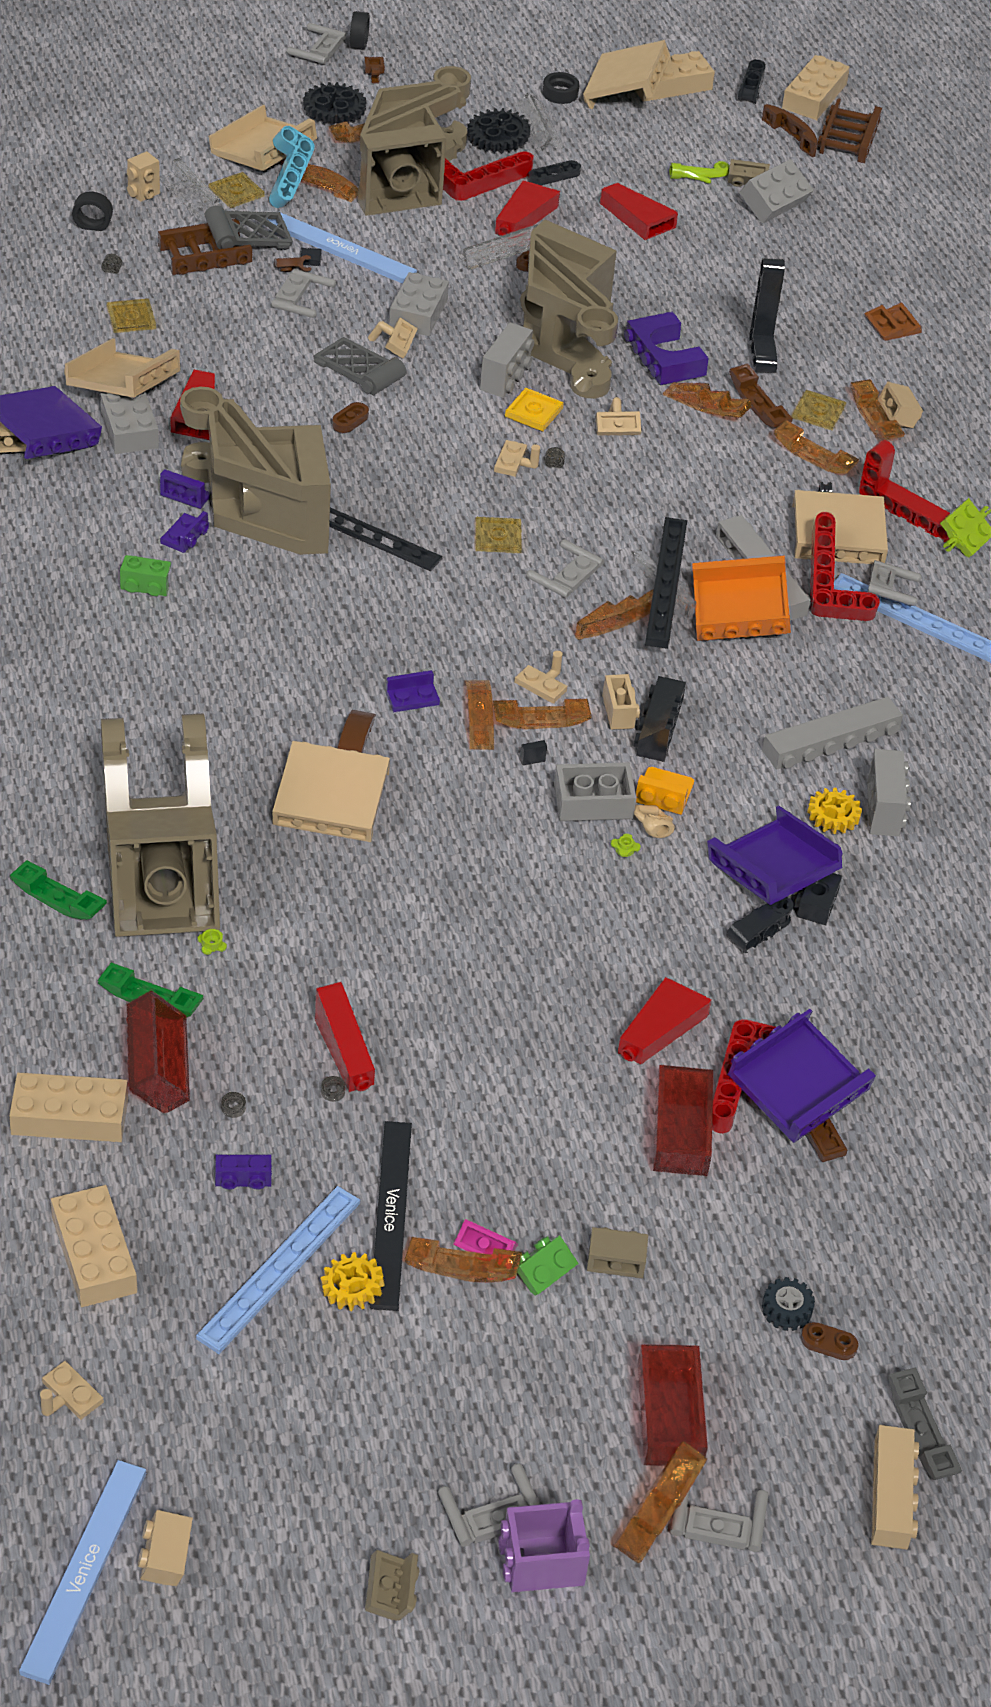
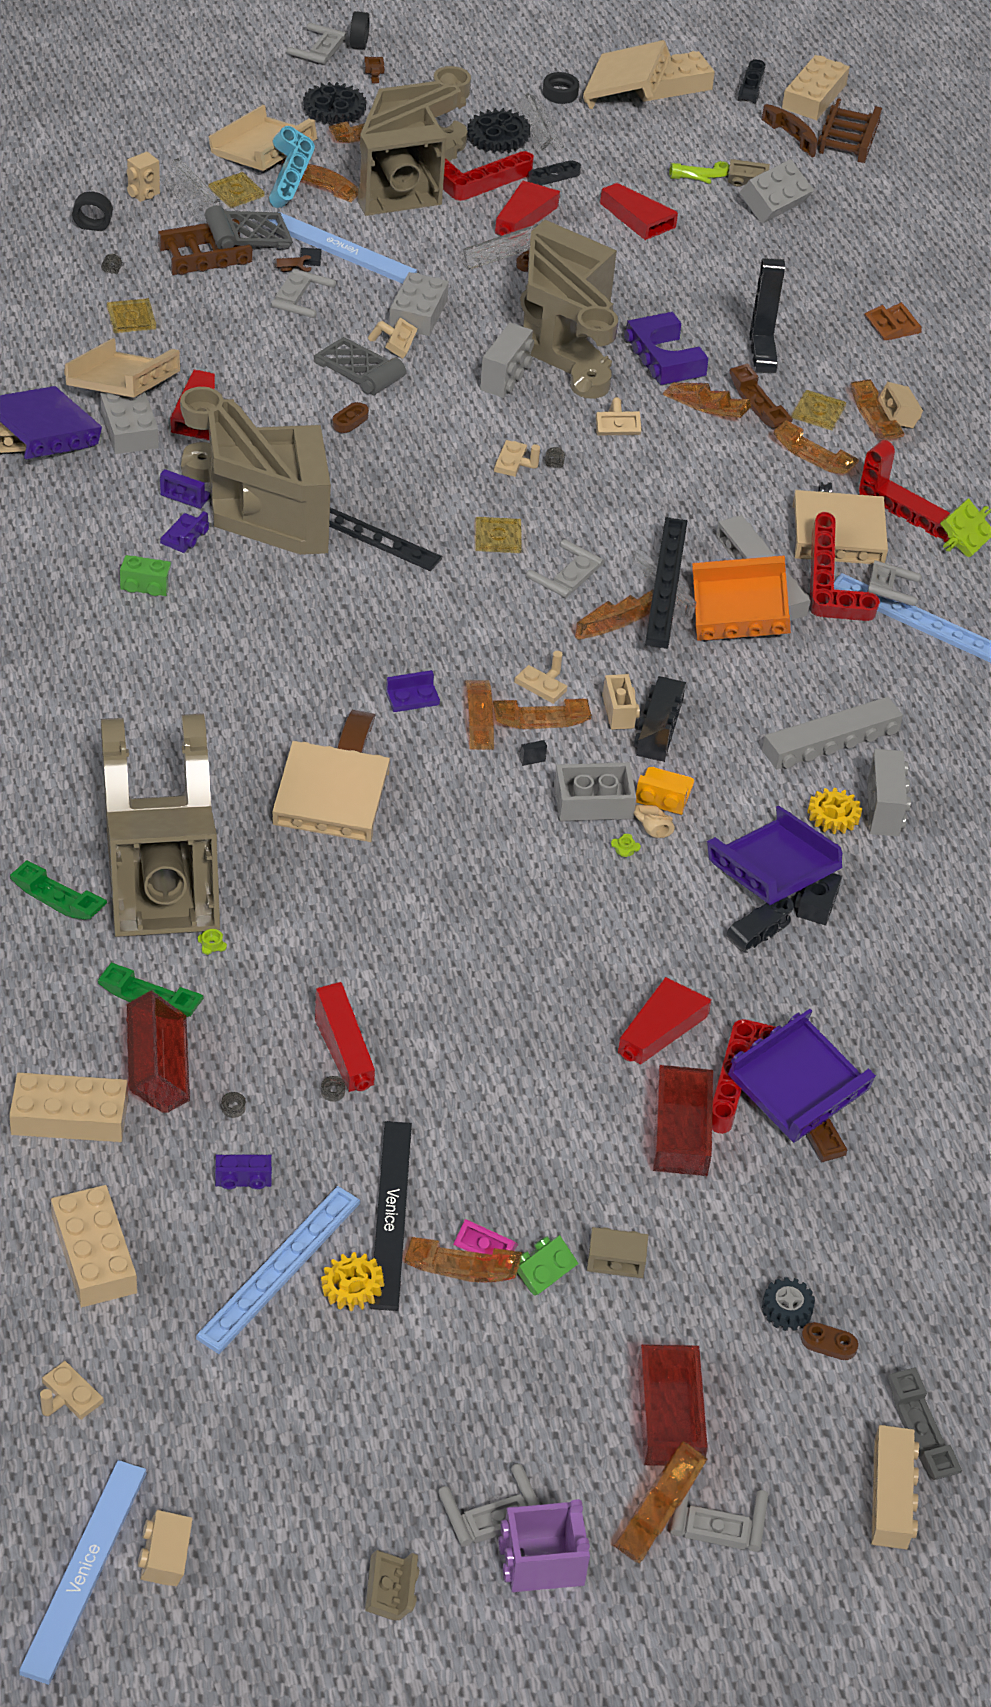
yellow plate [505,388,564,431] -> none

